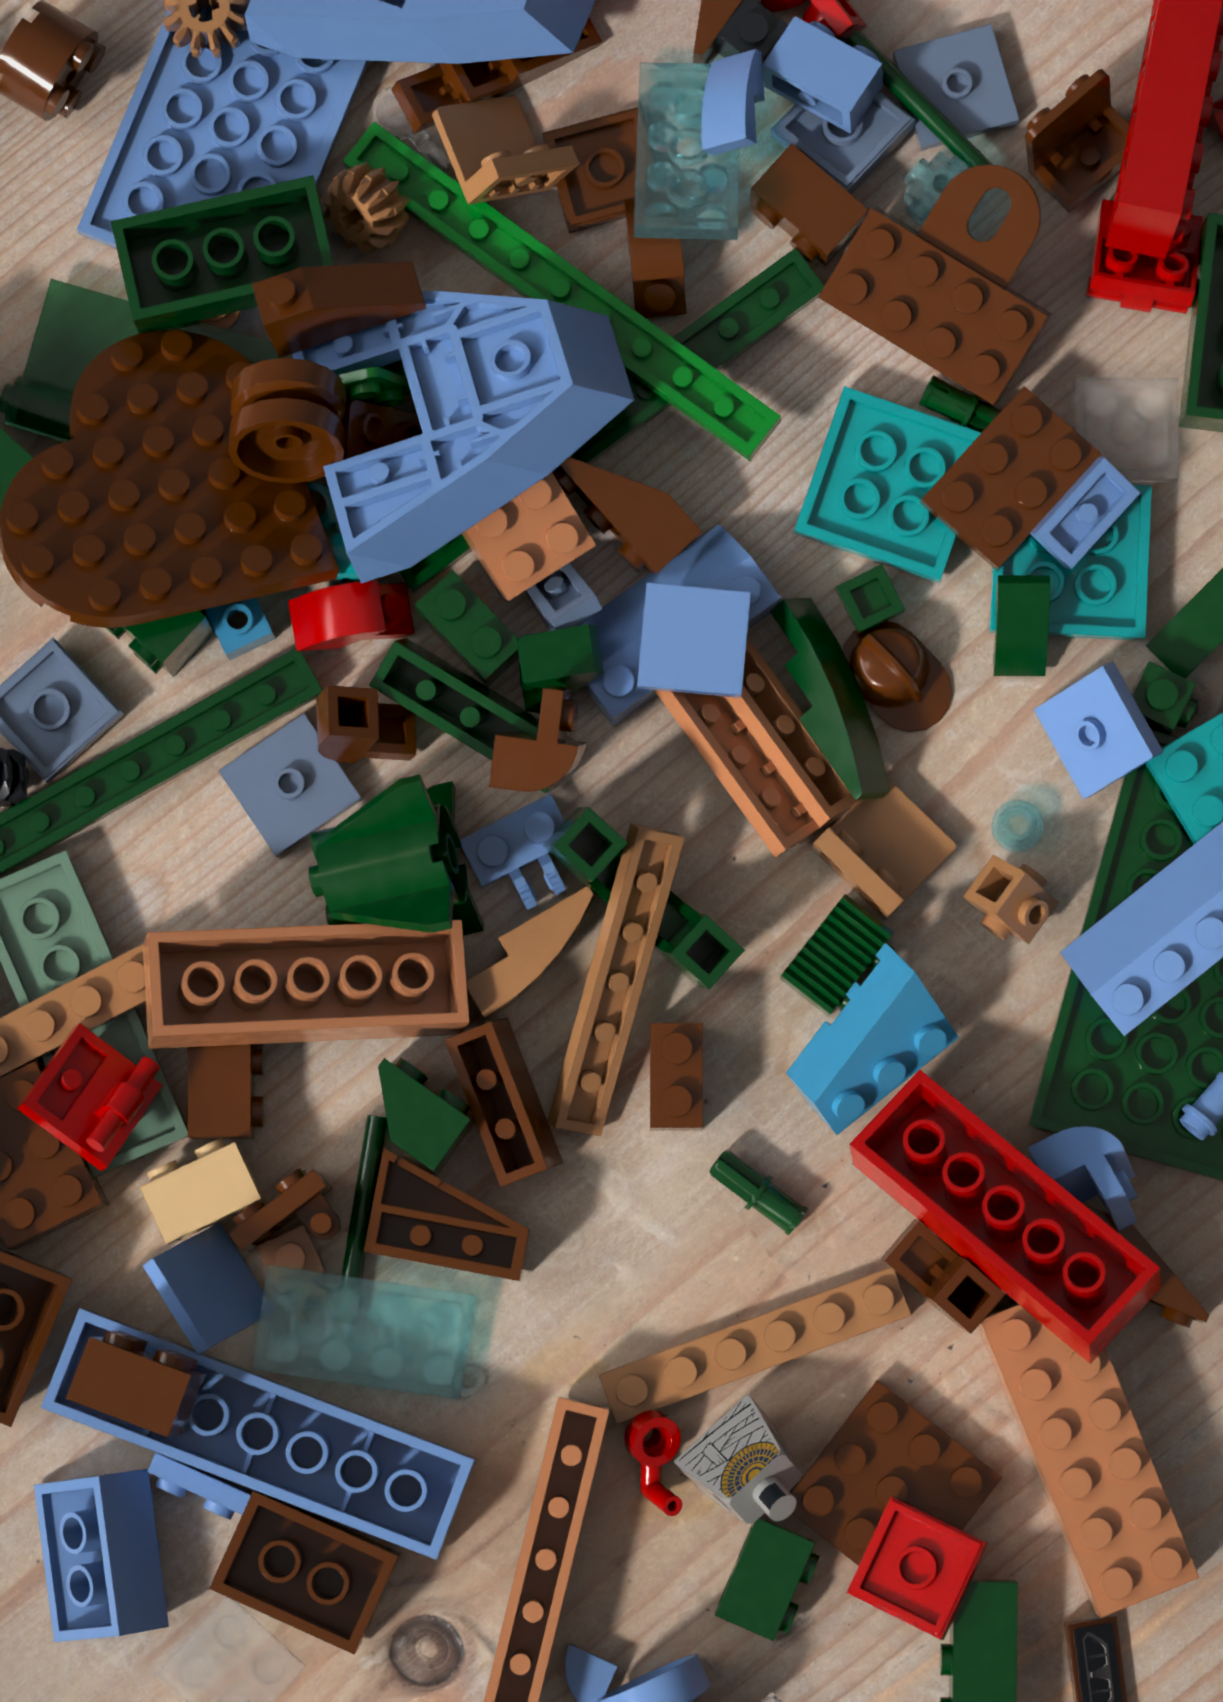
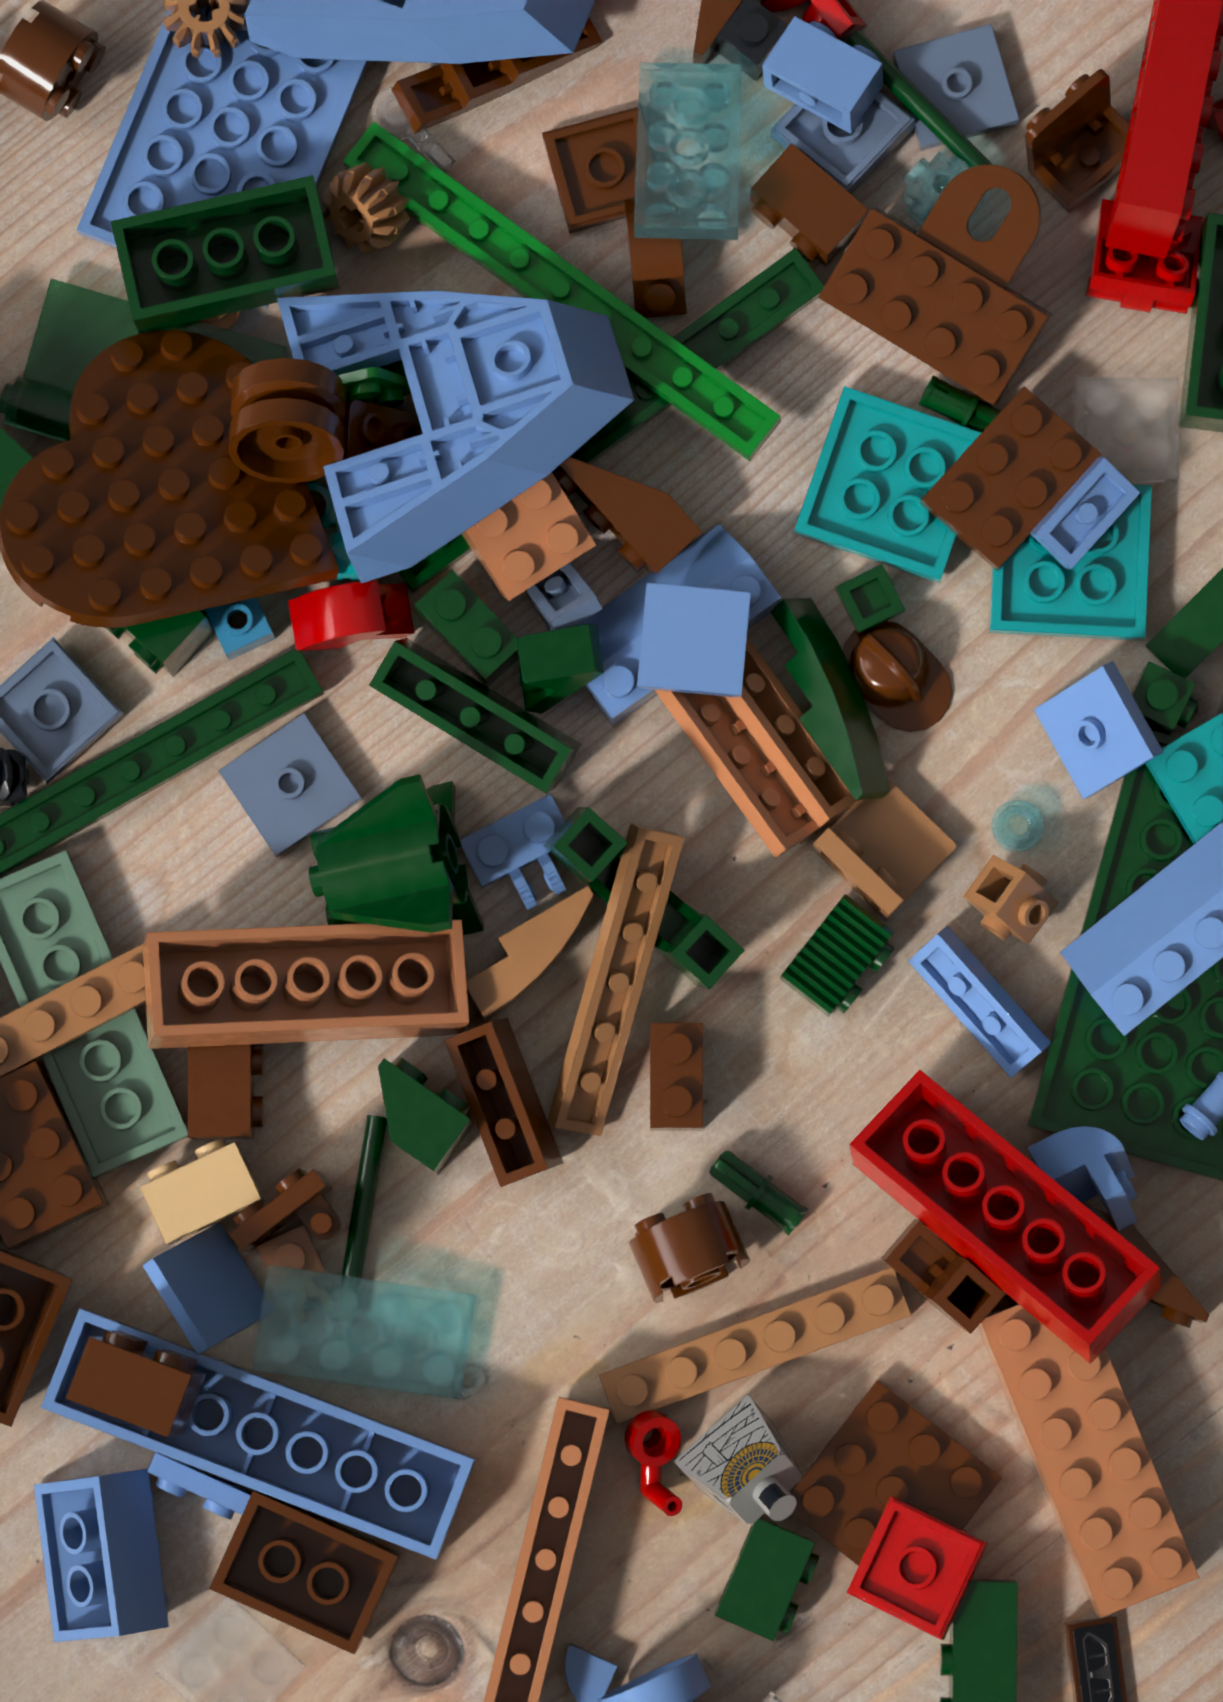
red plate [17,1023,163,1171] -> none
reddish brown slope [252,262,426,358] -> none
reddish brown brick [316,685,417,764] -> none
reddish brown wedge [364,1148,531,1282] -> none
medium nougat bracket [432,95,580,205] -> none
reddish brown brick [489,685,586,792] -> none
medium blue slope [701,49,765,156] -> none
dark azure wedge [786,942,959,1135] -> none
dark green slope [993,575,1050,676] -> none
none -> reddish brown brick [629,1193,750,1303]
none -> medium blue plate [908,925,1051,1078]

